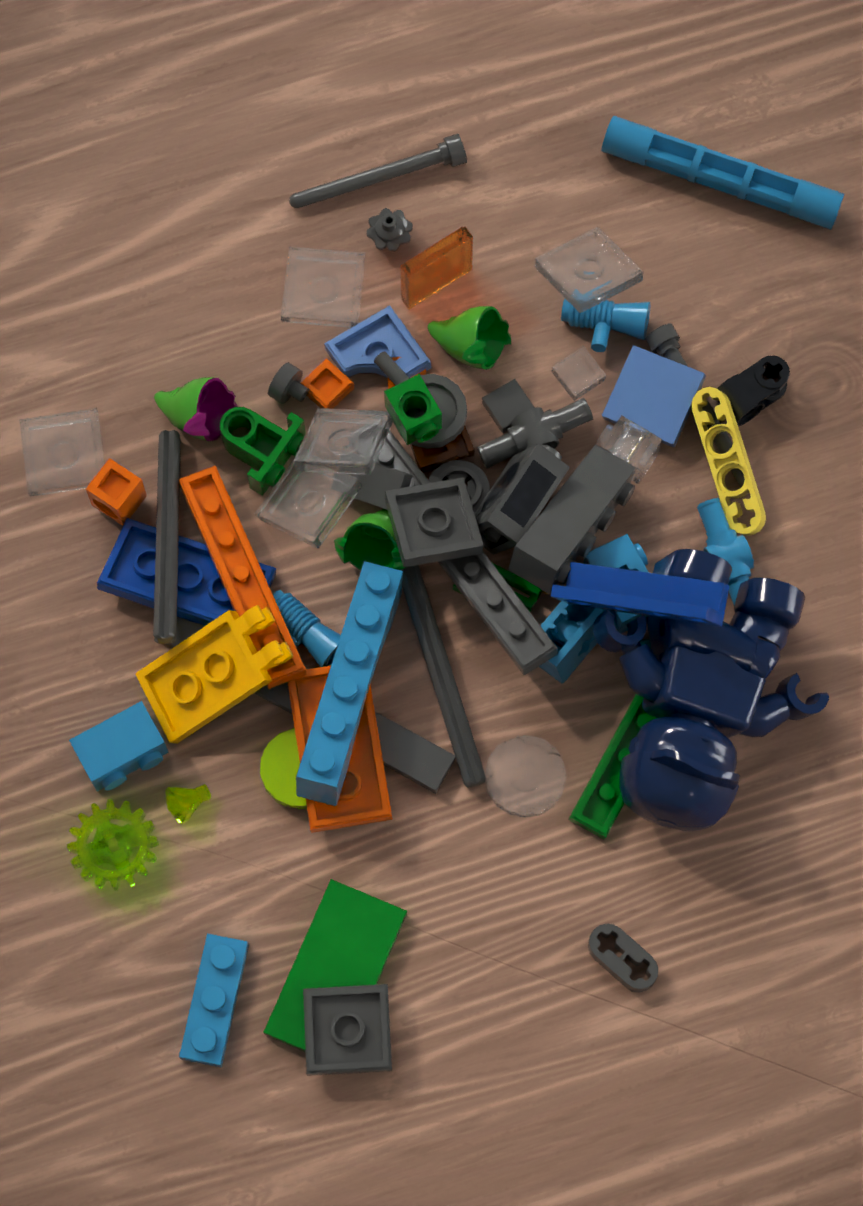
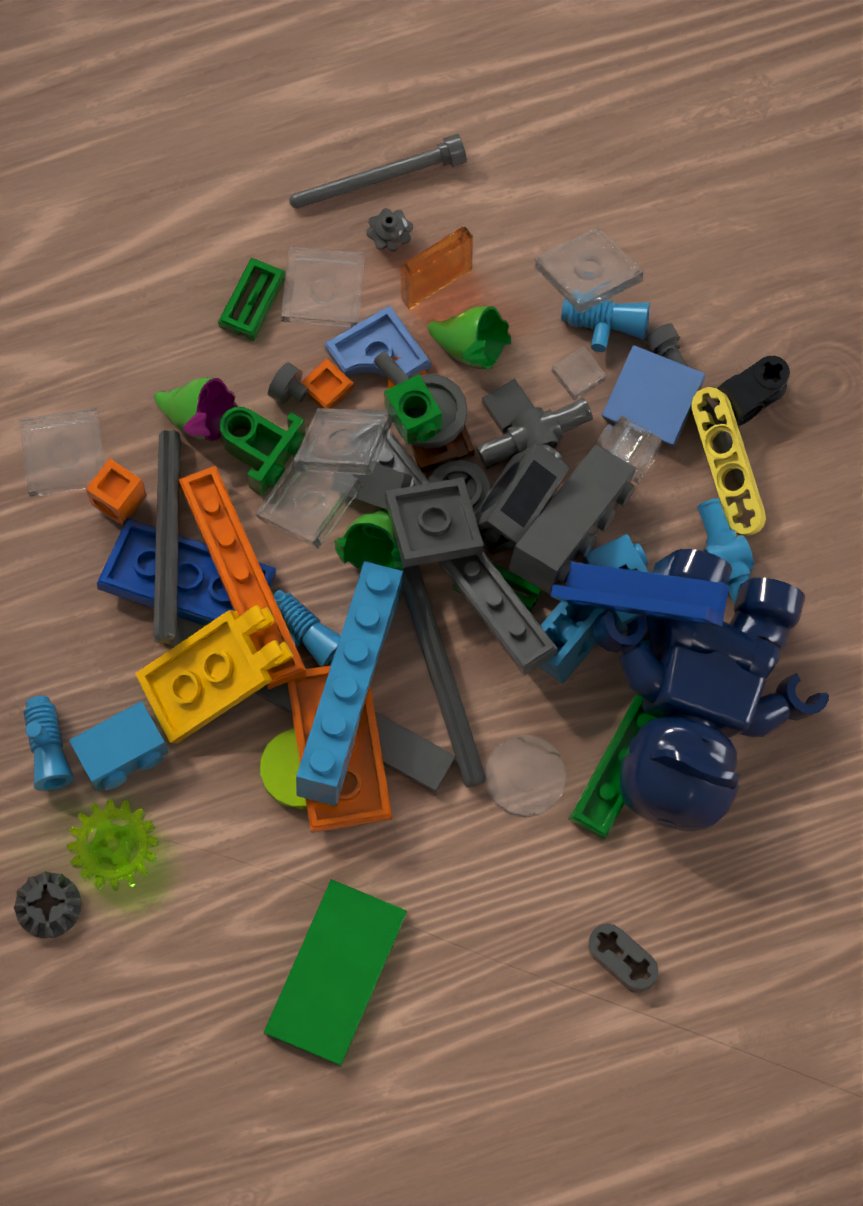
clear neon green rock [165,784,211,825] -> none
dark azure plate [179,933,249,1068] -> none
dark grey tile [303,984,392,1076] -> none
dark azure piece [601,116,844,230] -> none
none -> dark grey gear [14,871,81,938]
none -> dark azure piece [23,696,74,791]
none -> green tile [218,257,287,341]

